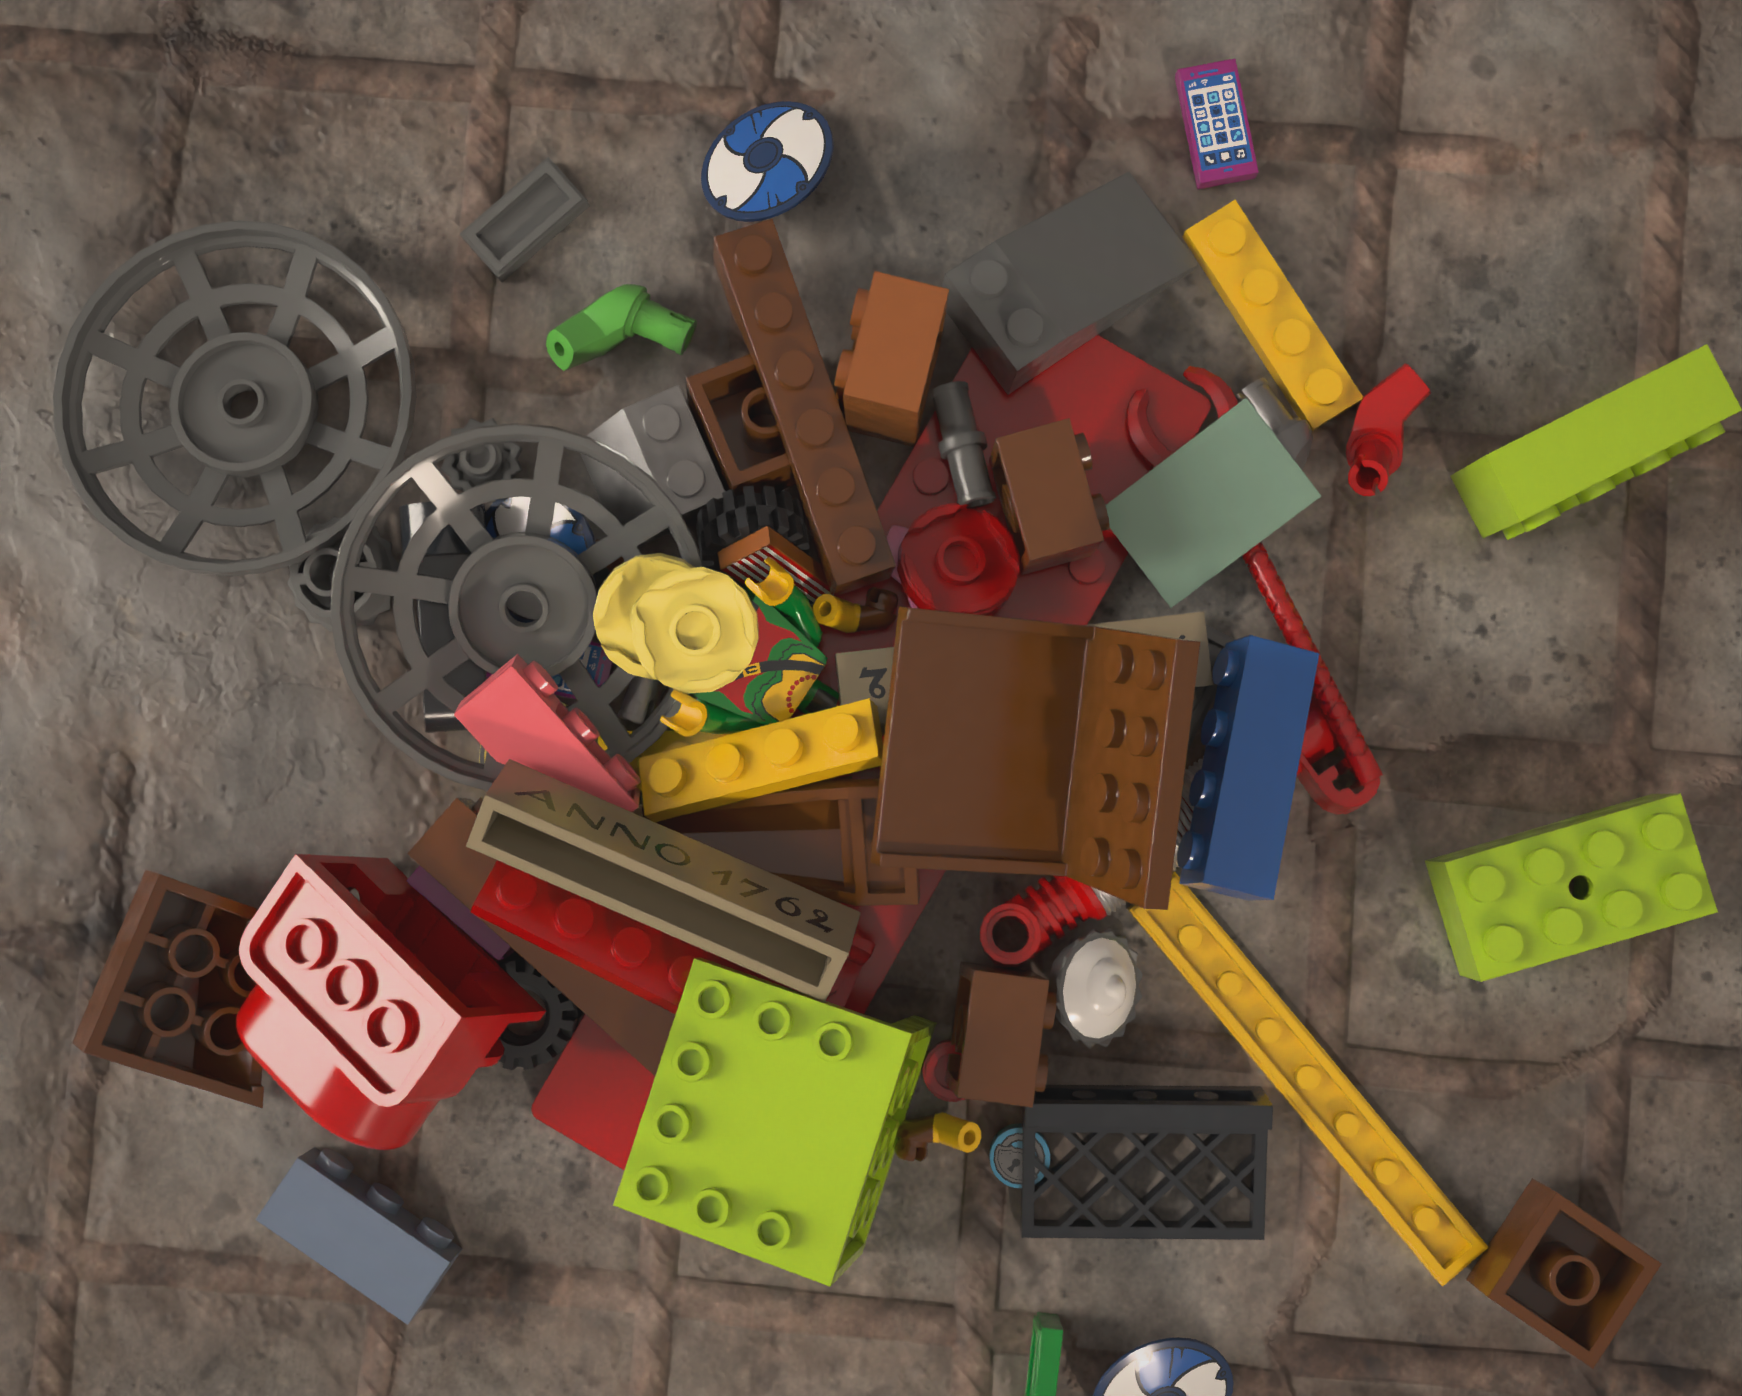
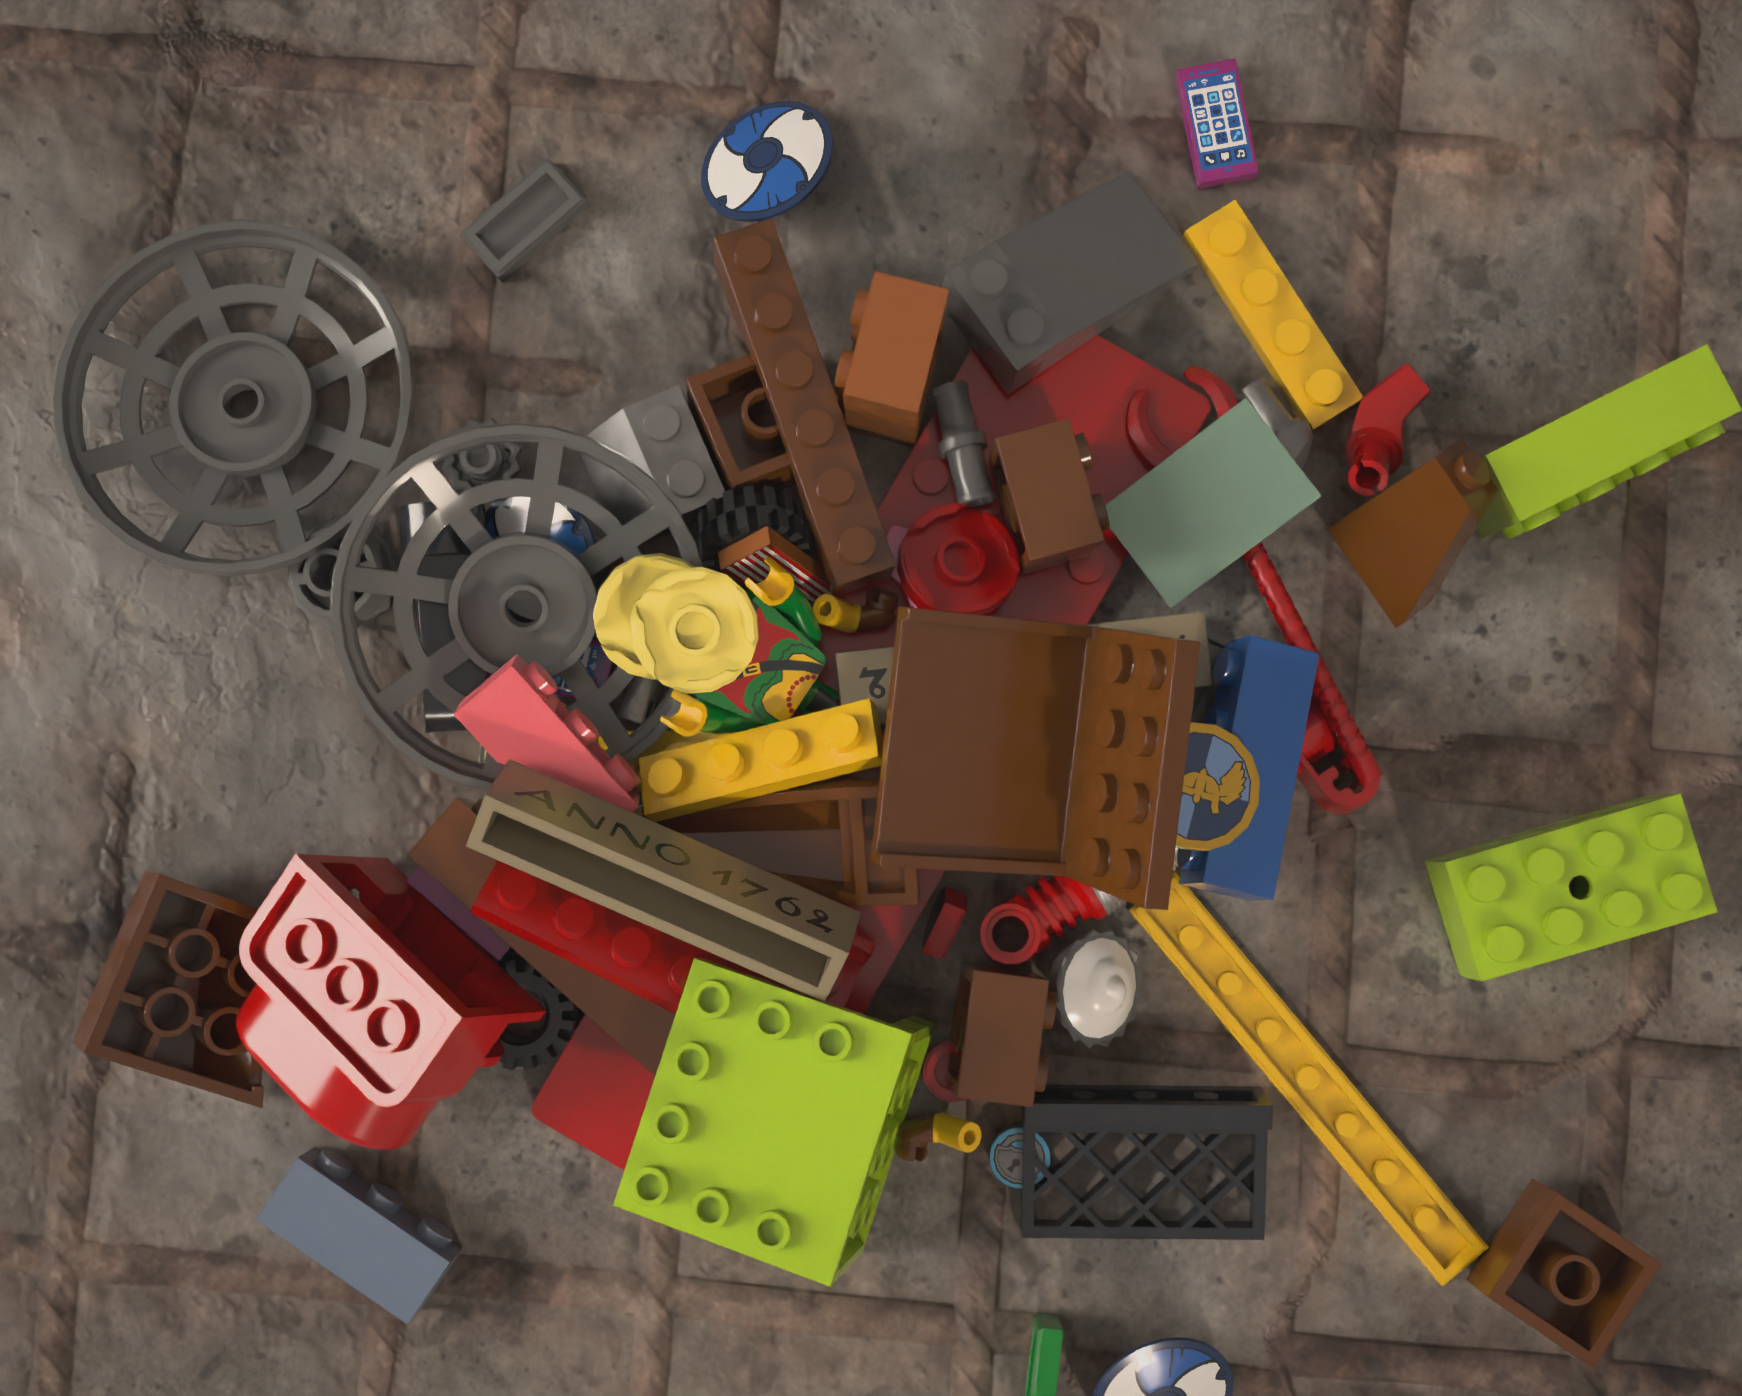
bright green arm [546,284,697,371] -> none
none -> red tile [921,886,967,960]
none -> shield [1176,722,1260,851]
none -> reddish brown slope [1327,438,1498,628]

